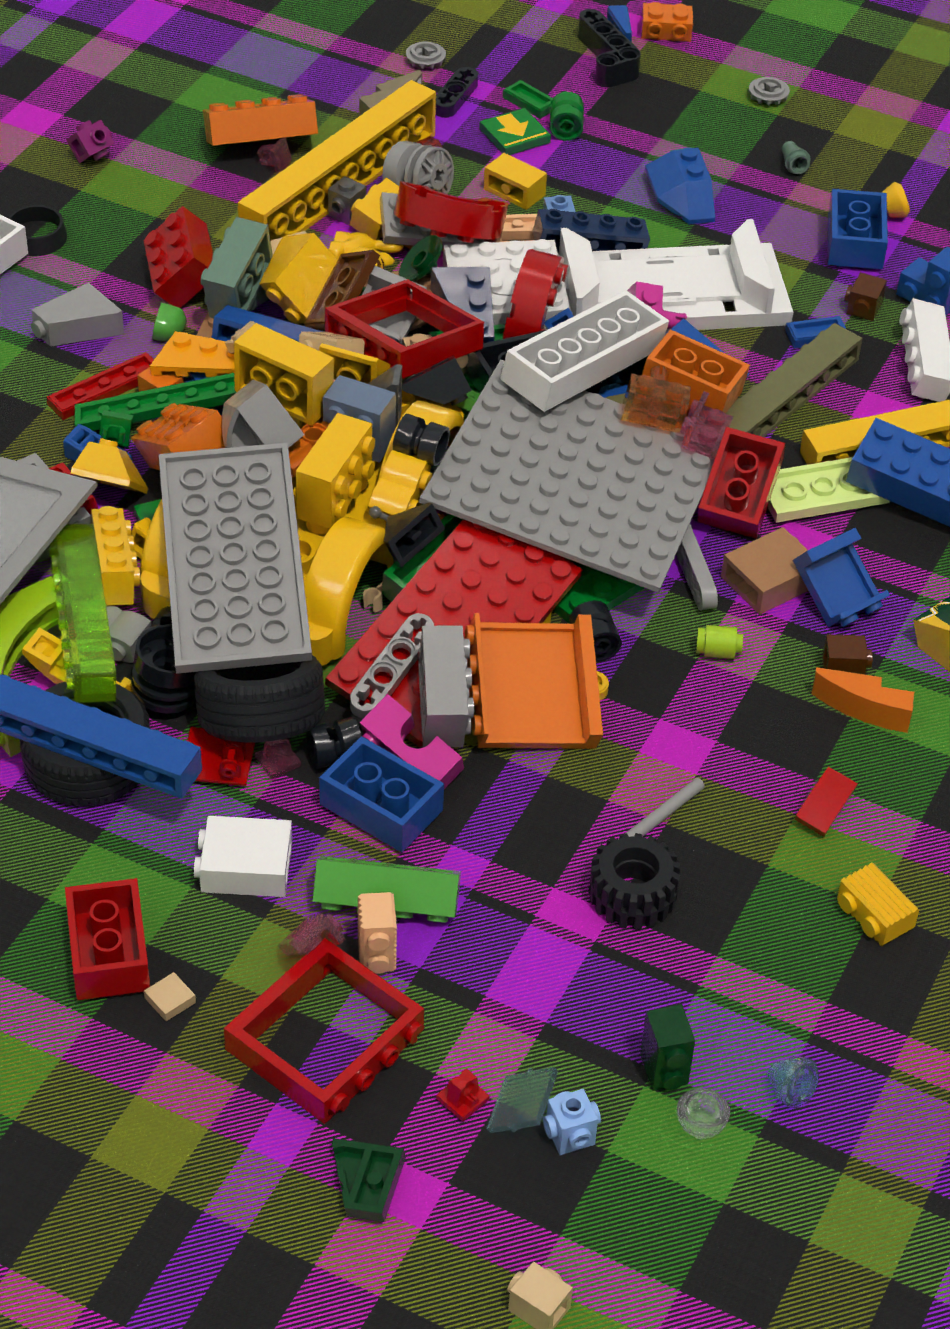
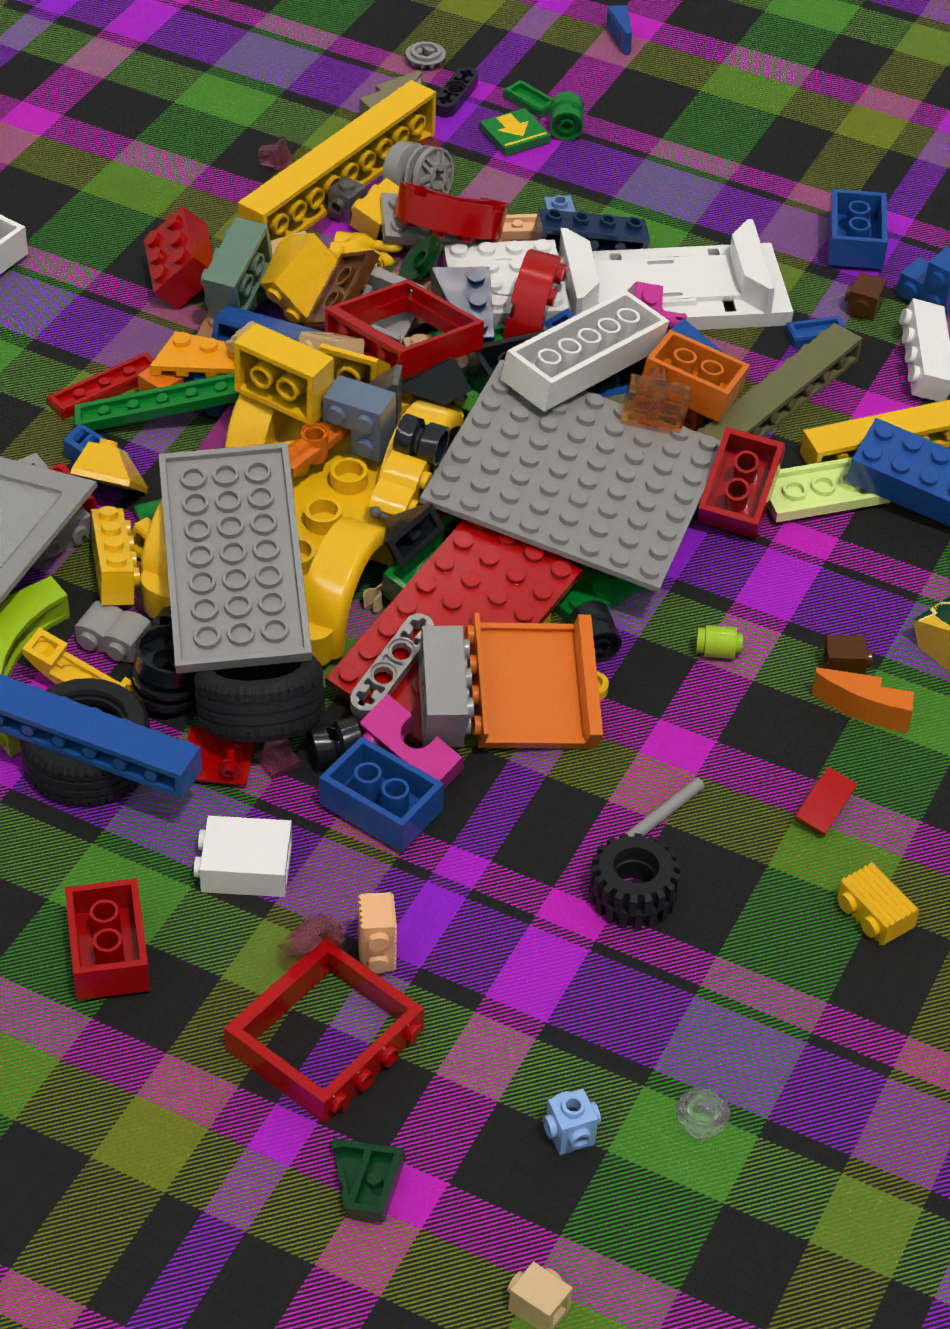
black tyre [8,205,67,256] -> none
light grey slope [31,282,124,346] -> none
clear neon green brick [49,524,116,703] -> none
magenta brick [66,120,115,164] -> none
green tile [99,410,134,447] -> none
orange brick [131,403,225,470] -> none
tan tile [144,972,196,1021] -> none
bright green piece [152,302,187,342] -> none
orange brick [203,94,318,146] -> none
light grey piece [222,379,305,448] -> none
yellow brick [296,413,375,529] -> none
bright green brick [313,856,461,922] -> none
red brick [436,1068,490,1122] -> none
yellow brick [484,153,547,210] -> none
clear light blue piece [486,1067,558,1133] -> none
black beam [578,9,641,88] -> none
dark green brick [640,1004,695,1091] -> none
orange plate [641,2,693,42] -> none
blue wedge [645,148,715,224] -> none
light grey beam [676,524,718,611] -> none
clear pink bracket [680,391,734,459] -> none
medium nougat brick [721,527,808,615] -> none
light grey gear [748,77,790,106] -> none
clear light blue brick [768,1056,819,1108] -> none
sand green cone [781,141,811,174] -> none
blue panel [792,527,890,627] -> none
yellow cone [881,182,910,218] -> none

